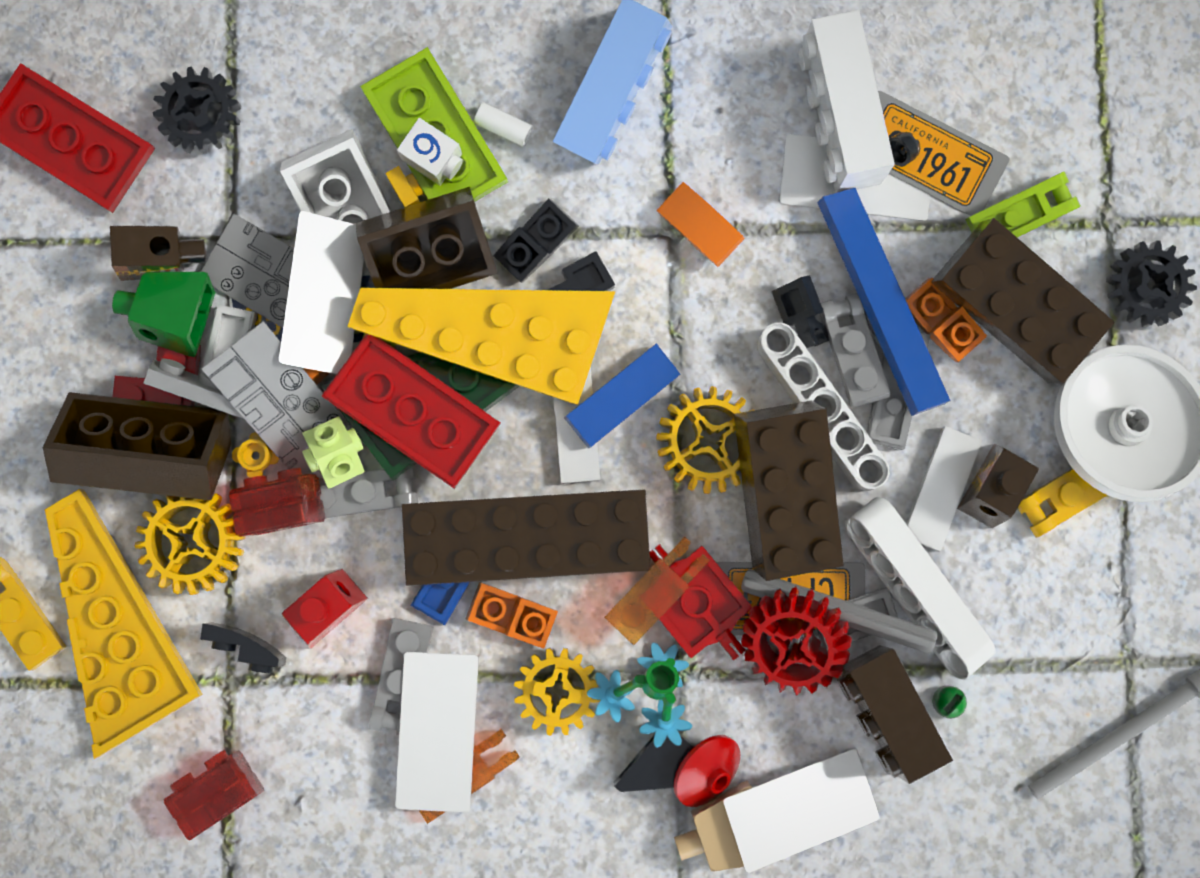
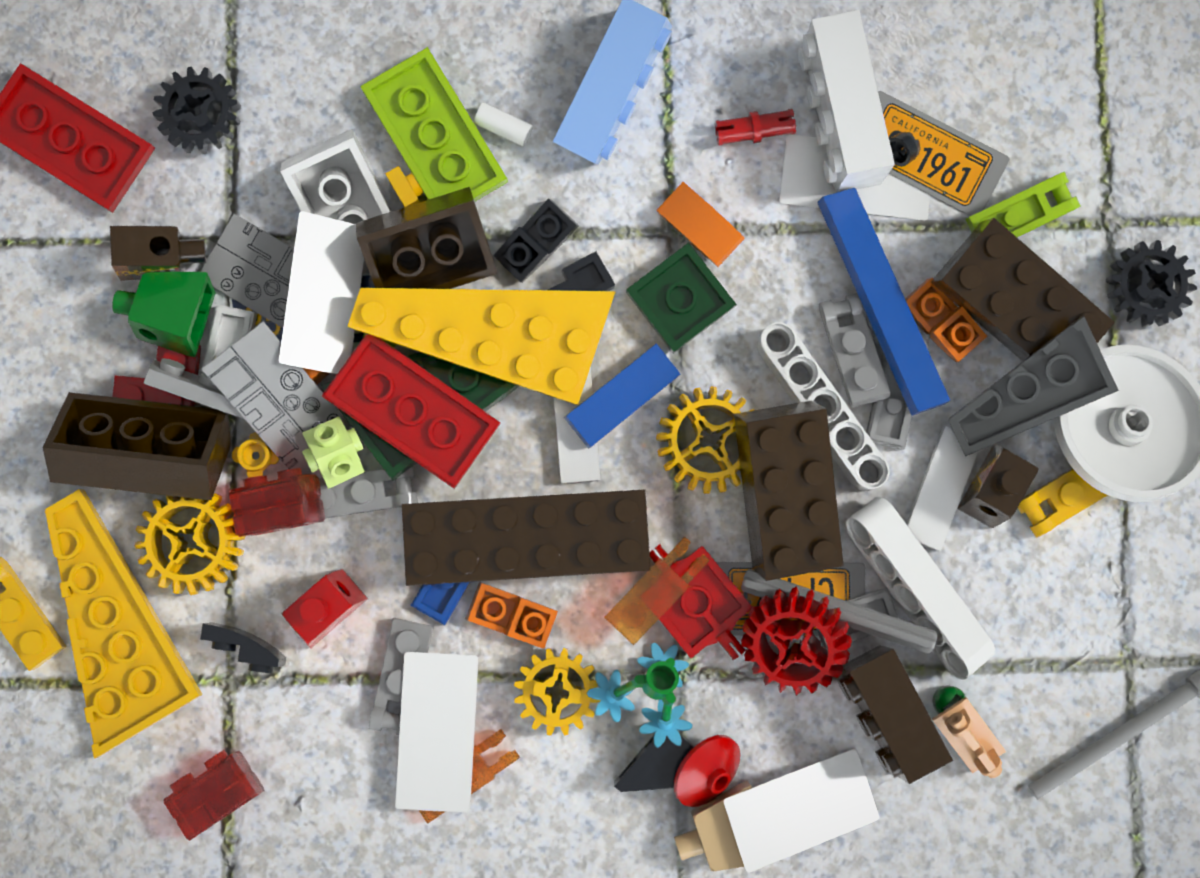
white brick [397,118,463,186] -> none
black plate [771,275,829,348] -> none
none -> dark green plate [626,242,737,354]
none -> red pin [715,109,796,146]
none -> light nougat hinge [932,697,1006,778]
none -> dark grey wing [948,315,1119,457]

